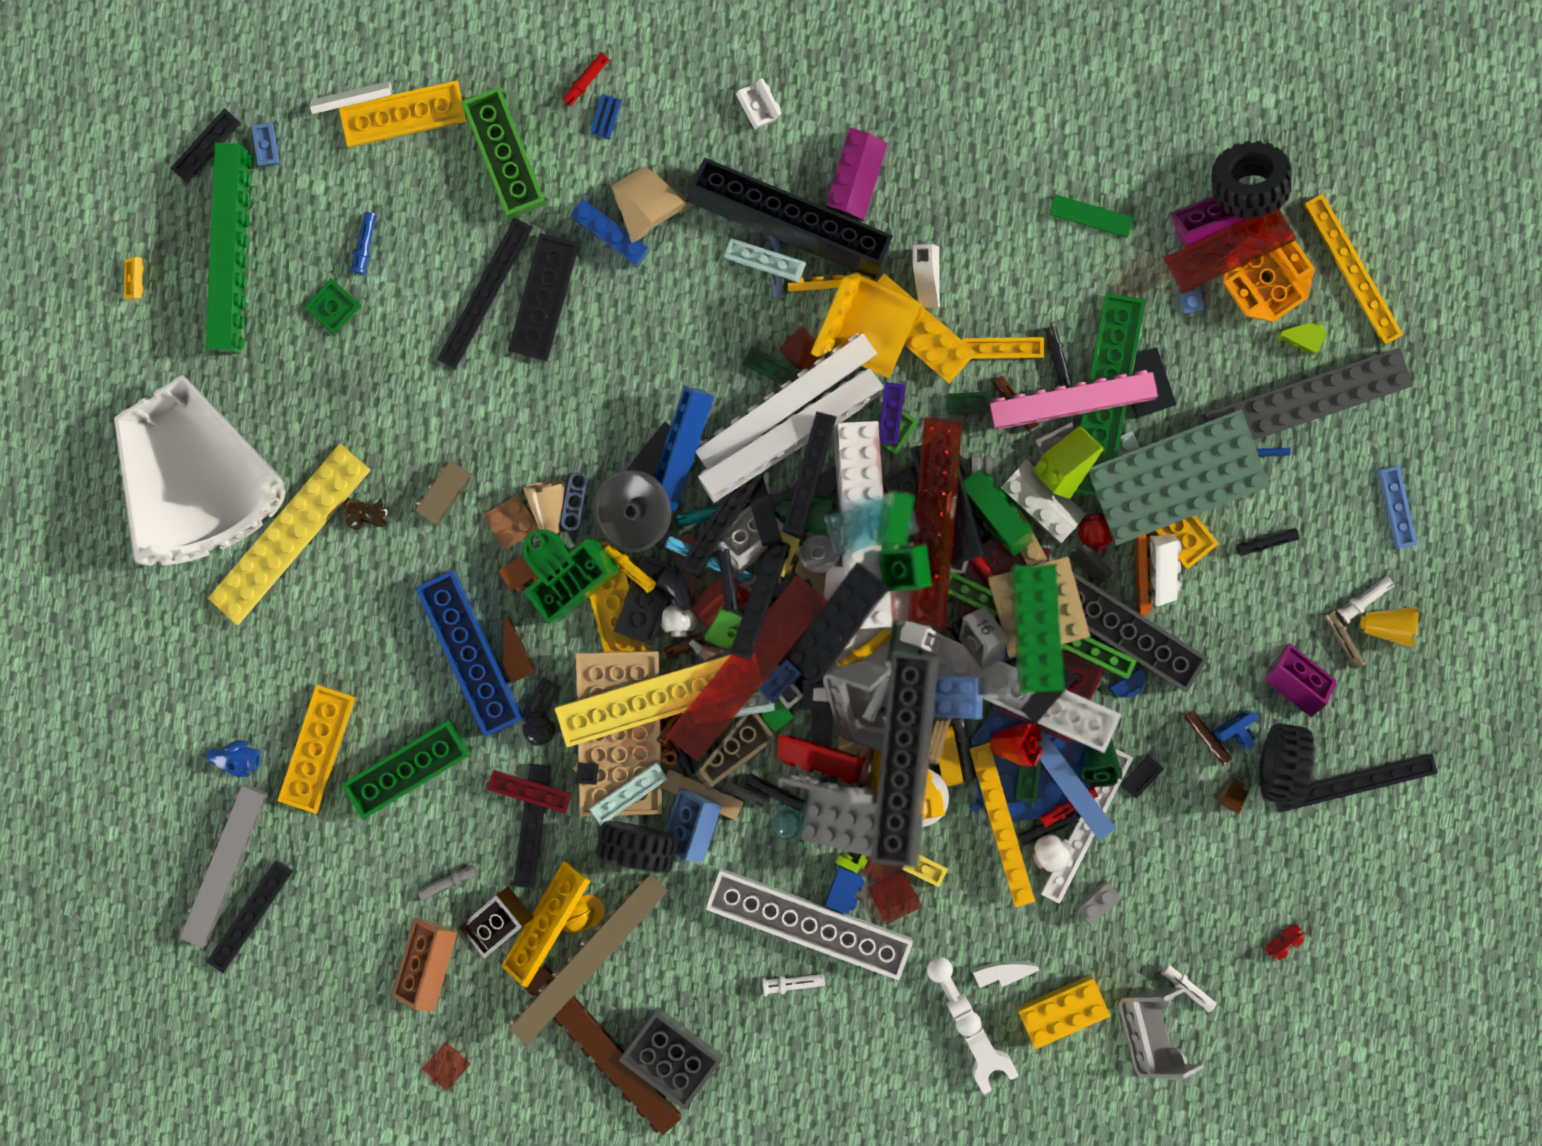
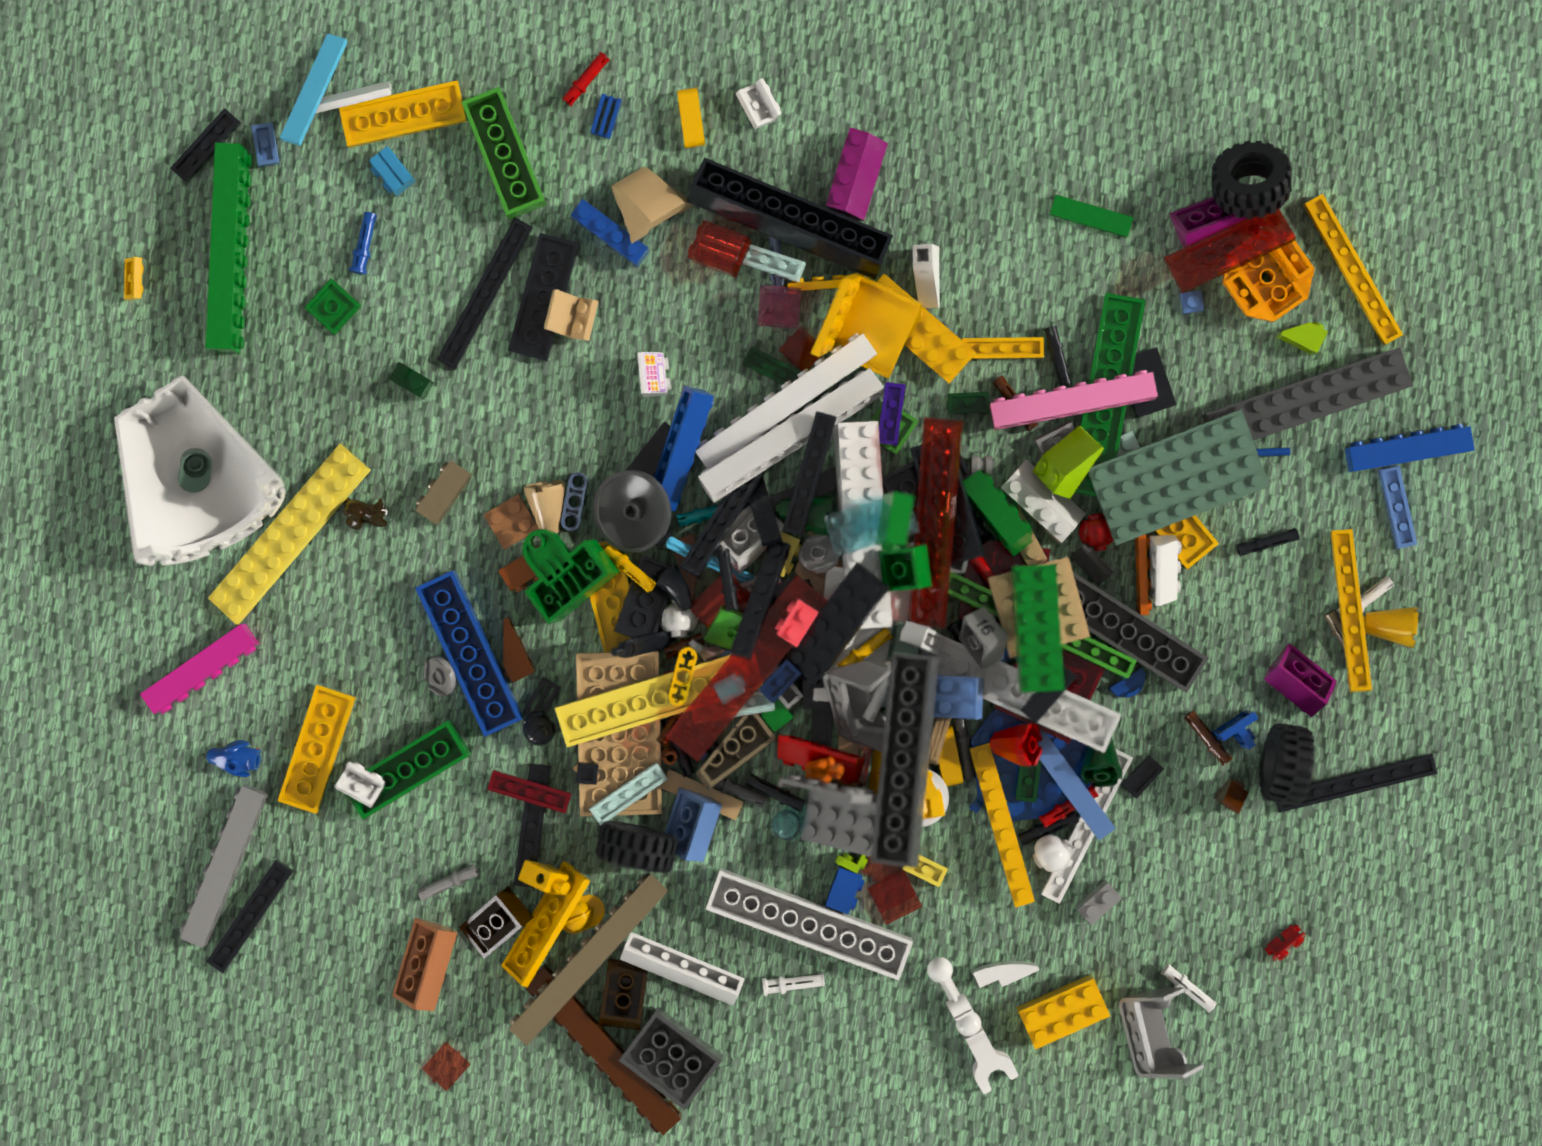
none -> dark pink brick [140,624,260,715]
none -> sand green cap [178,448,212,493]
none -> medium azure tile [280,34,348,146]
none -> white bracket [335,762,385,808]
none -> dark azure brick [369,146,416,196]
none -> dark green slope [389,362,434,400]
none -> light grey tile [424,656,456,697]
none -> yellow torso [518,860,570,895]
none -> tan bracket [544,289,599,341]
none -> dark brown slope [599,959,648,1030]
none -> black piece [611,631,676,658]
none -> white brick [620,932,745,1006]
none -> white slope [637,352,671,397]
none -> yellow beam [668,646,697,706]
none -> yellow beam [677,87,705,149]
none -> clear red brick [688,220,752,278]
none -> clear light blue brick [712,673,746,704]
none -> clear pink plate [758,285,801,329]
none -> coral bracket [775,599,819,647]
none -> orange rock [805,756,844,784]
none -> yellow plate [1330,529,1372,693]
none -> blue brick [1345,424,1475,472]

